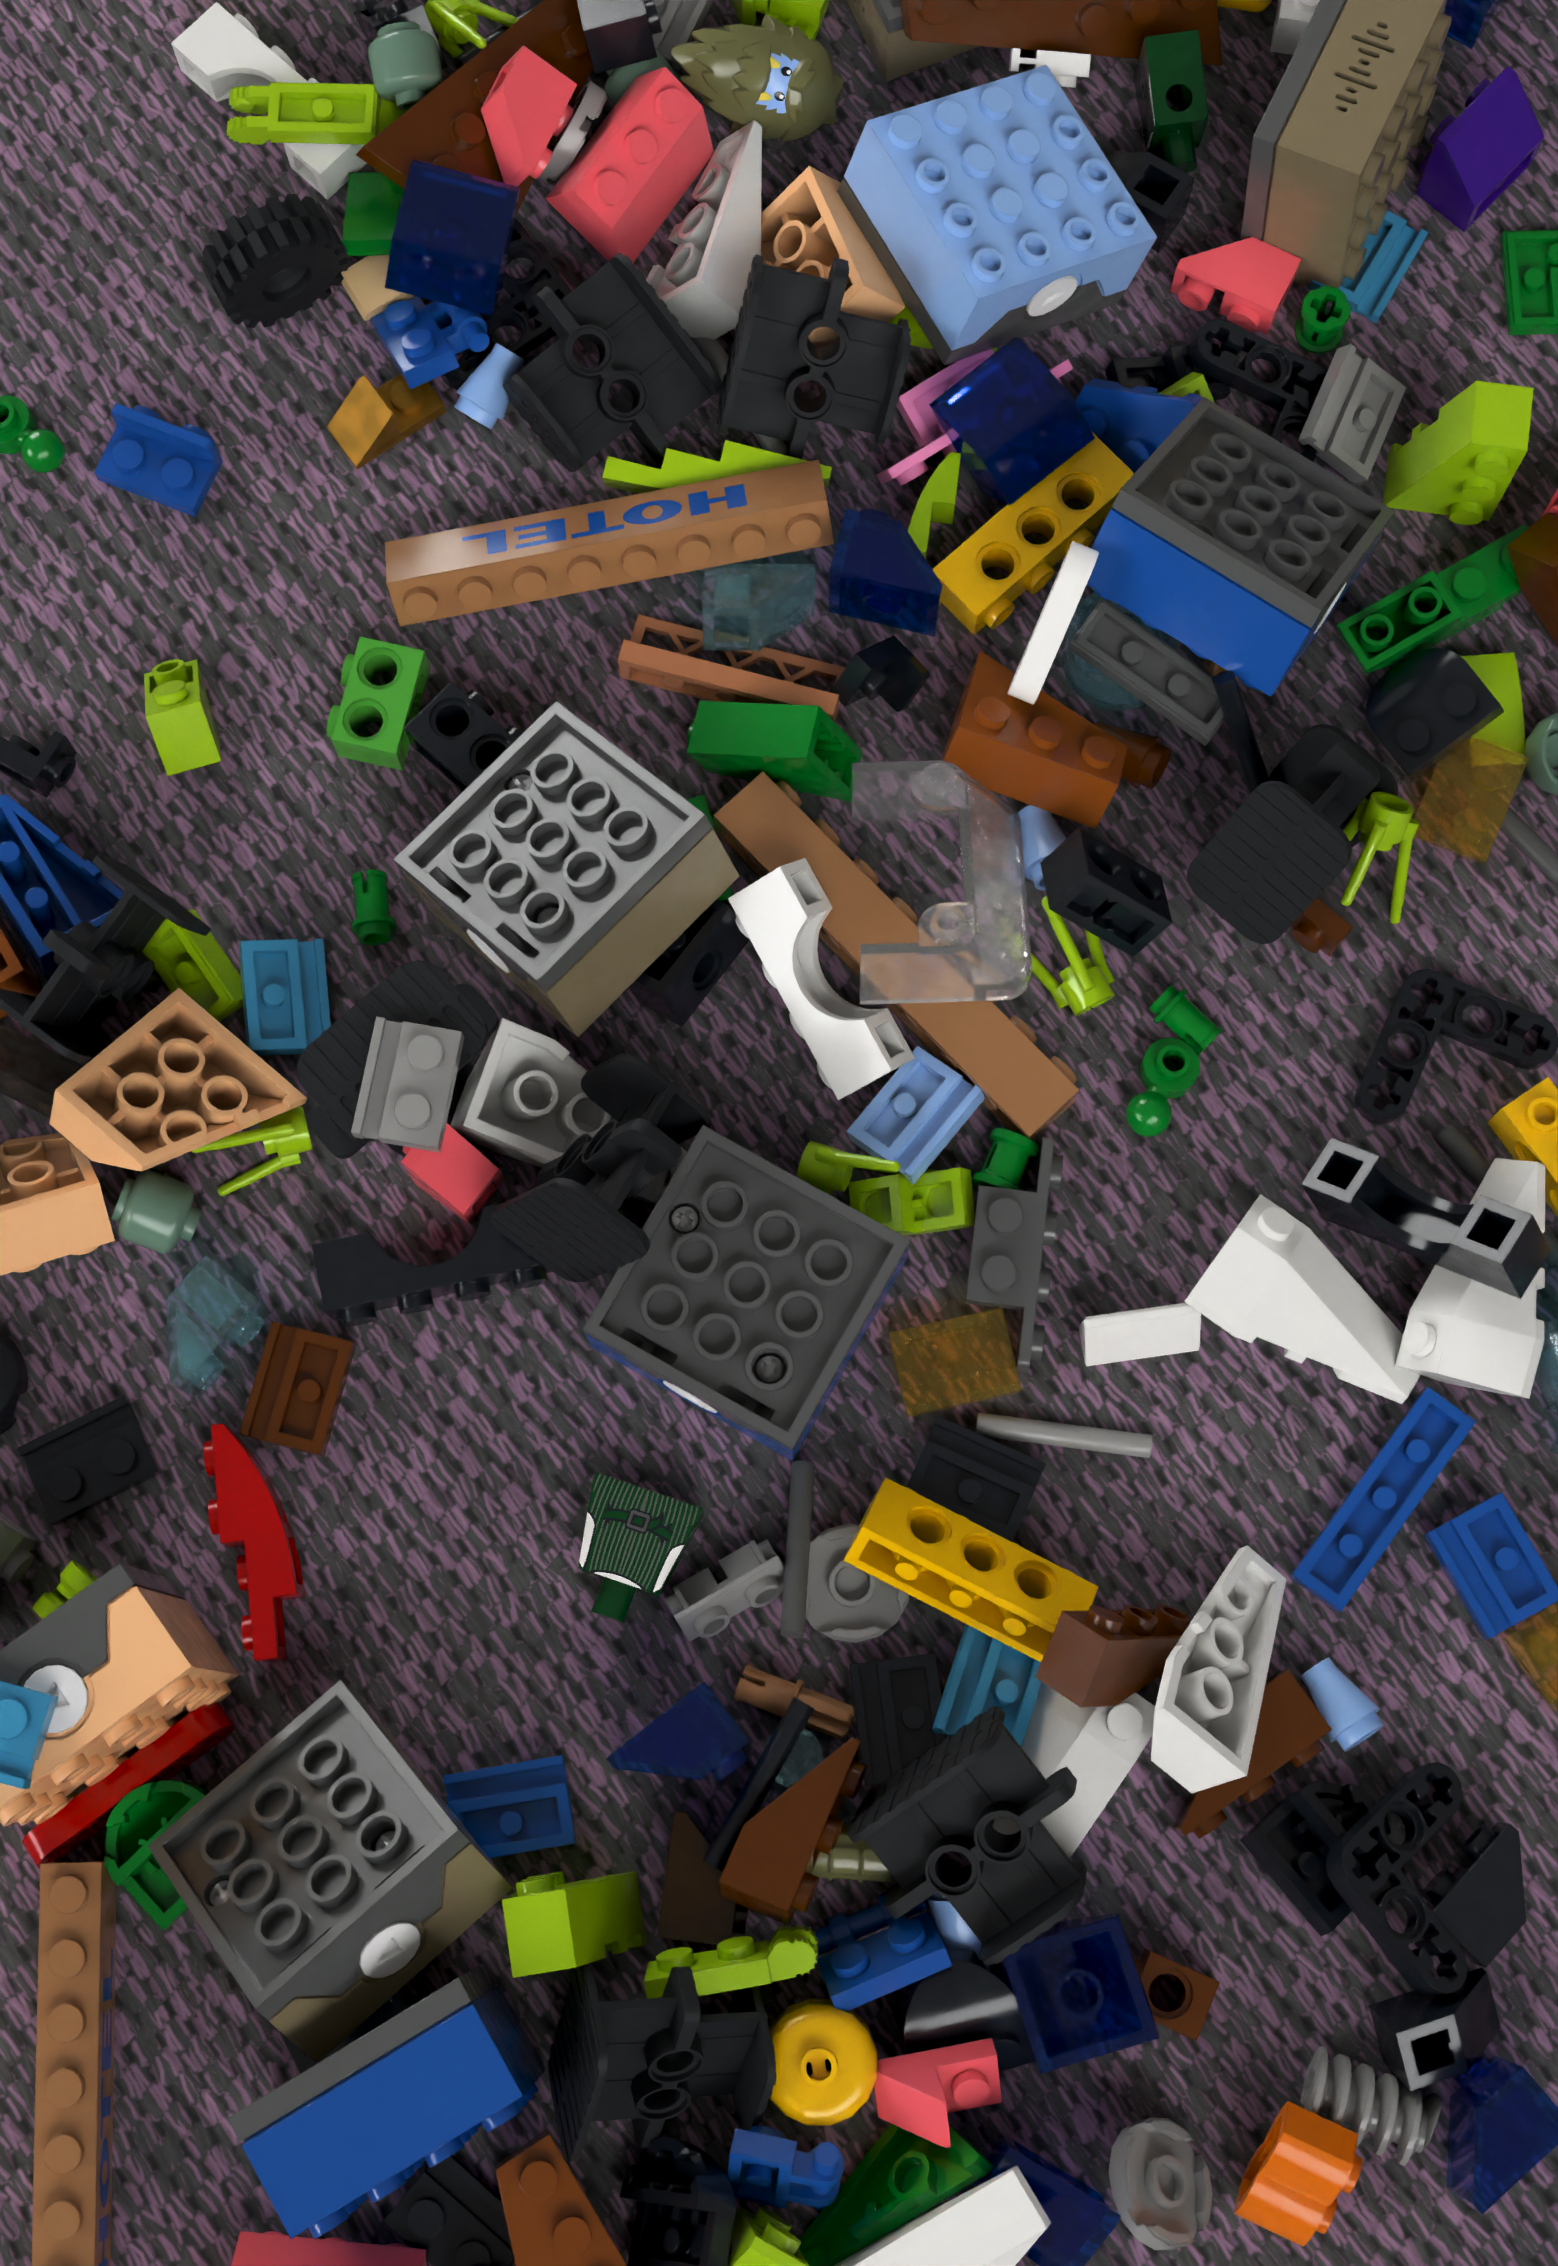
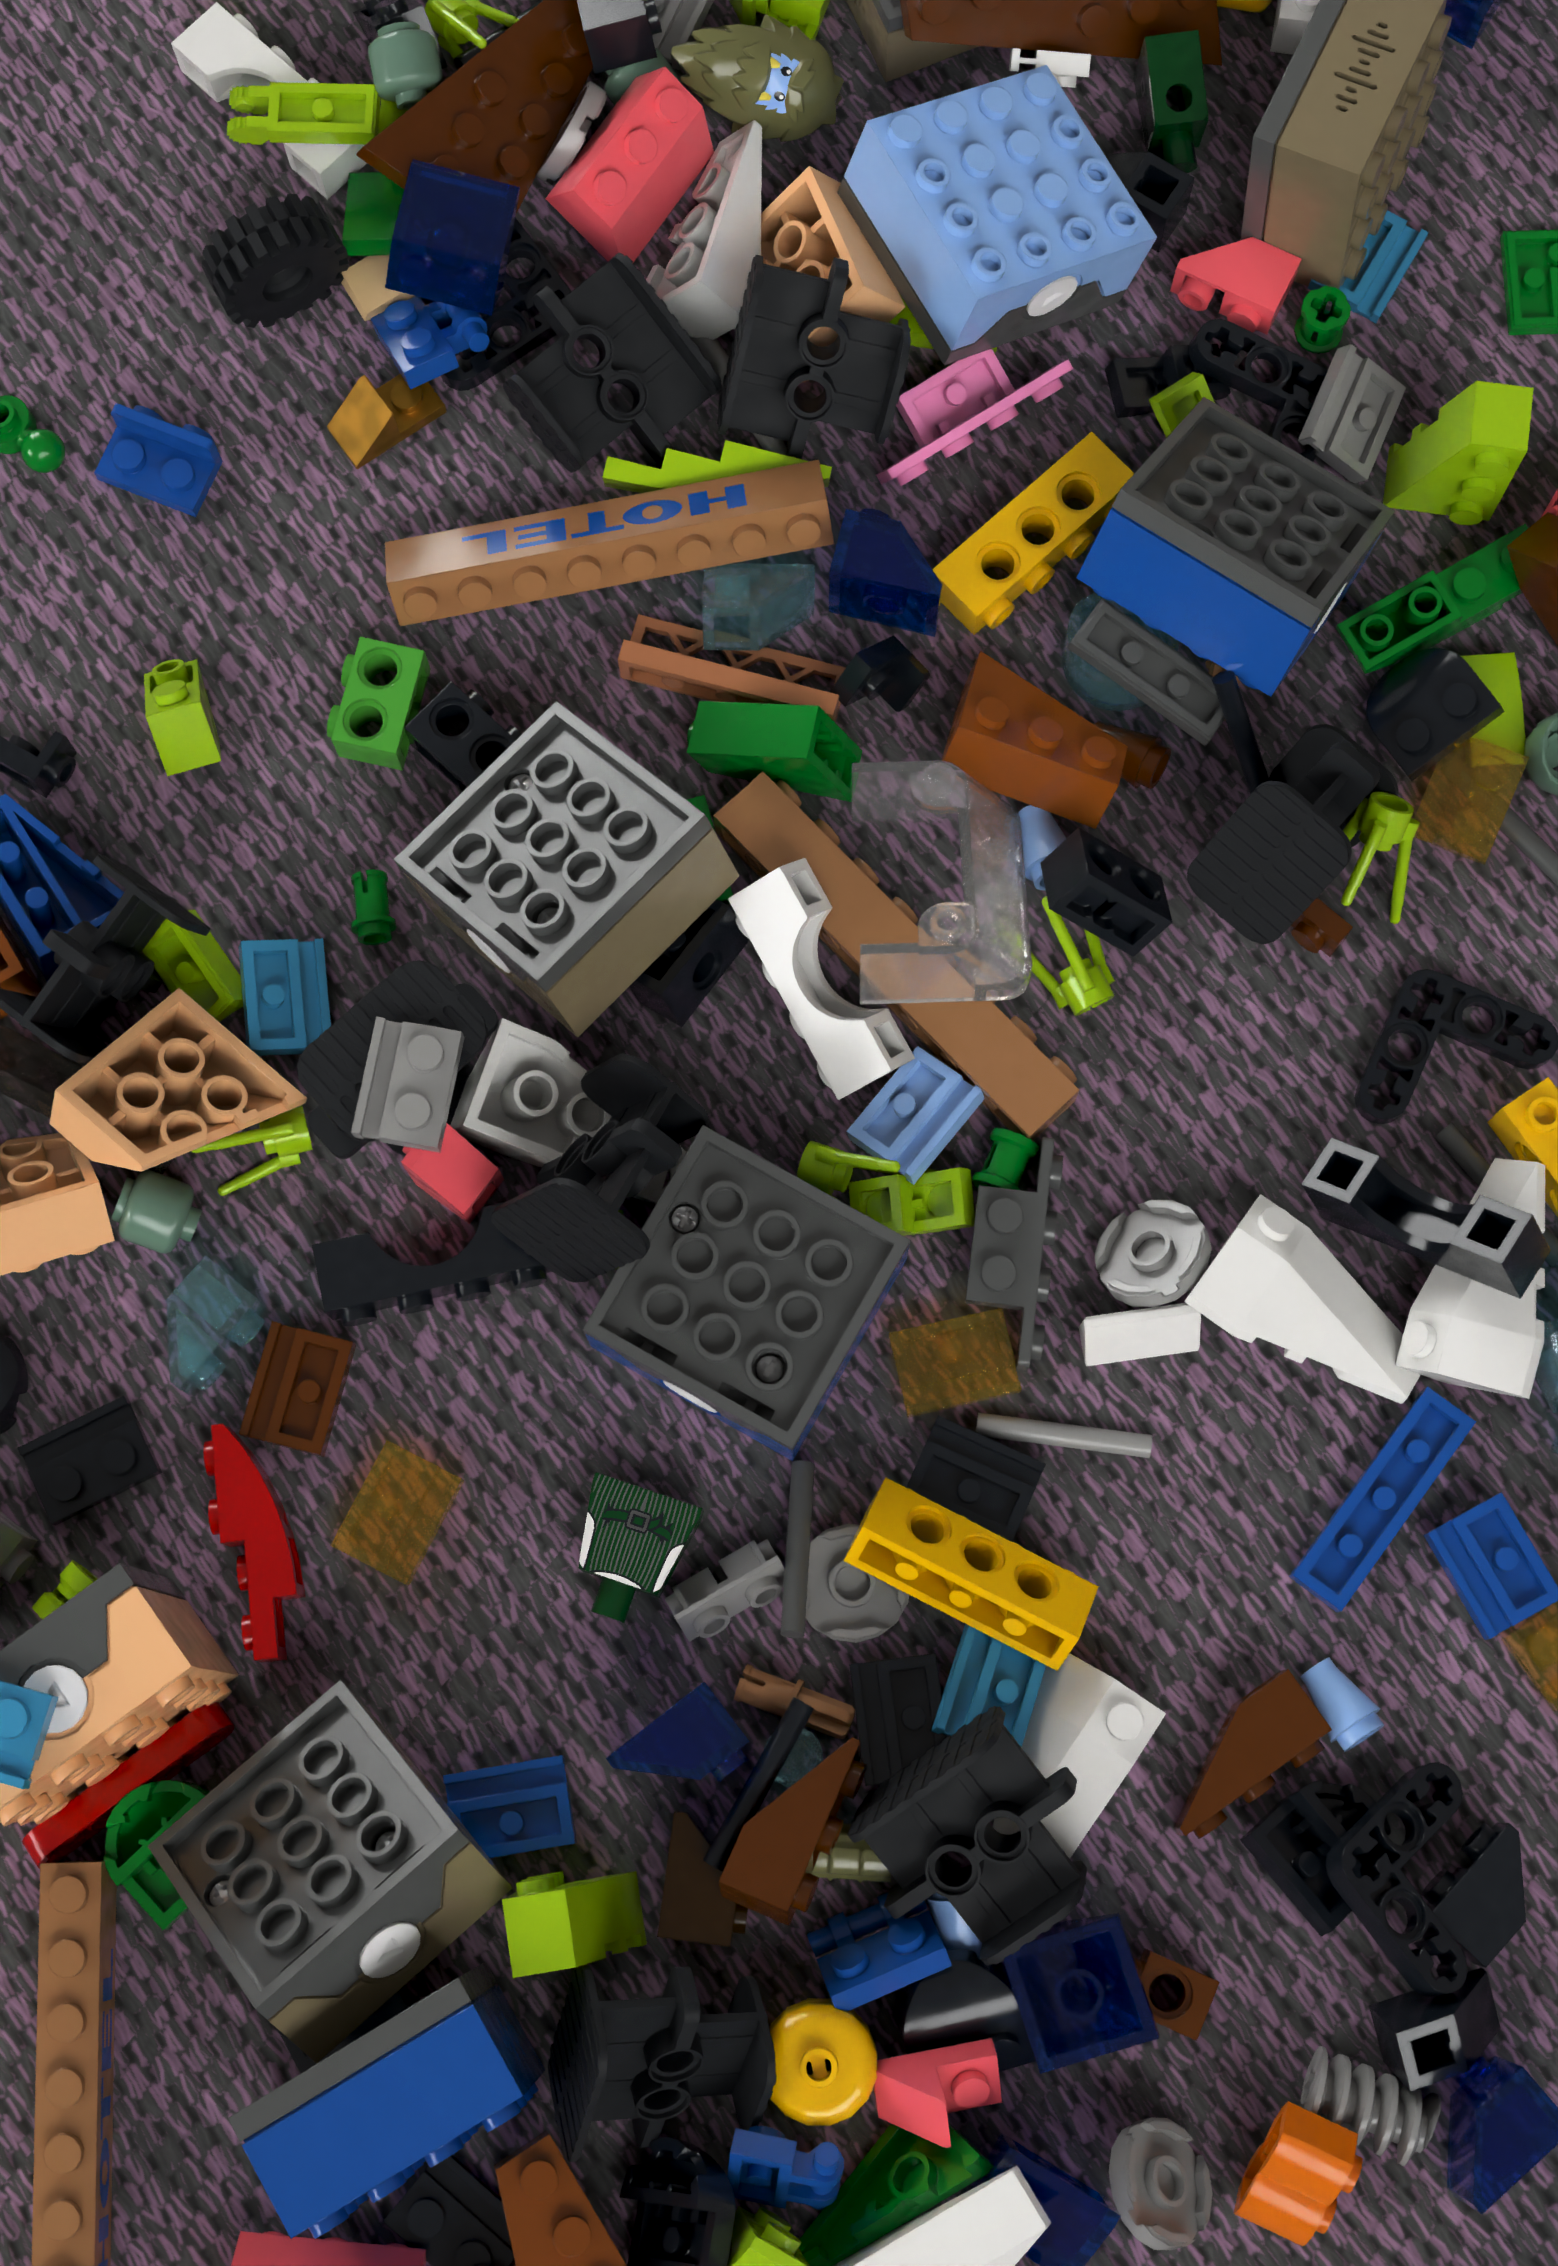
light blue cone [454,343,524,430] -> none
coral slope [481,45,577,190] -> none
lime hinge [644,1924,818,1999] -> none
lime slope [903,452,961,573] -> none
clear blue slope [929,337,1095,506] -> none
white beam [1007,541,1099,705] -> none
reddish brown slope [1035,1604,1191,1708] -> none
blue wing [1061,379,1203,473] -> none
green plate [1126,1038,1200,1137] -> none
green pin [1149,984,1223,1056] -> none
white wedge [1151,1545,1286,1794] -> none
dark purple slope [1416,66,1544,232] -> none
none -> clear yellow plate [330,1440,464,1586]
none -> light grey tile [1094,1200,1212,1307]

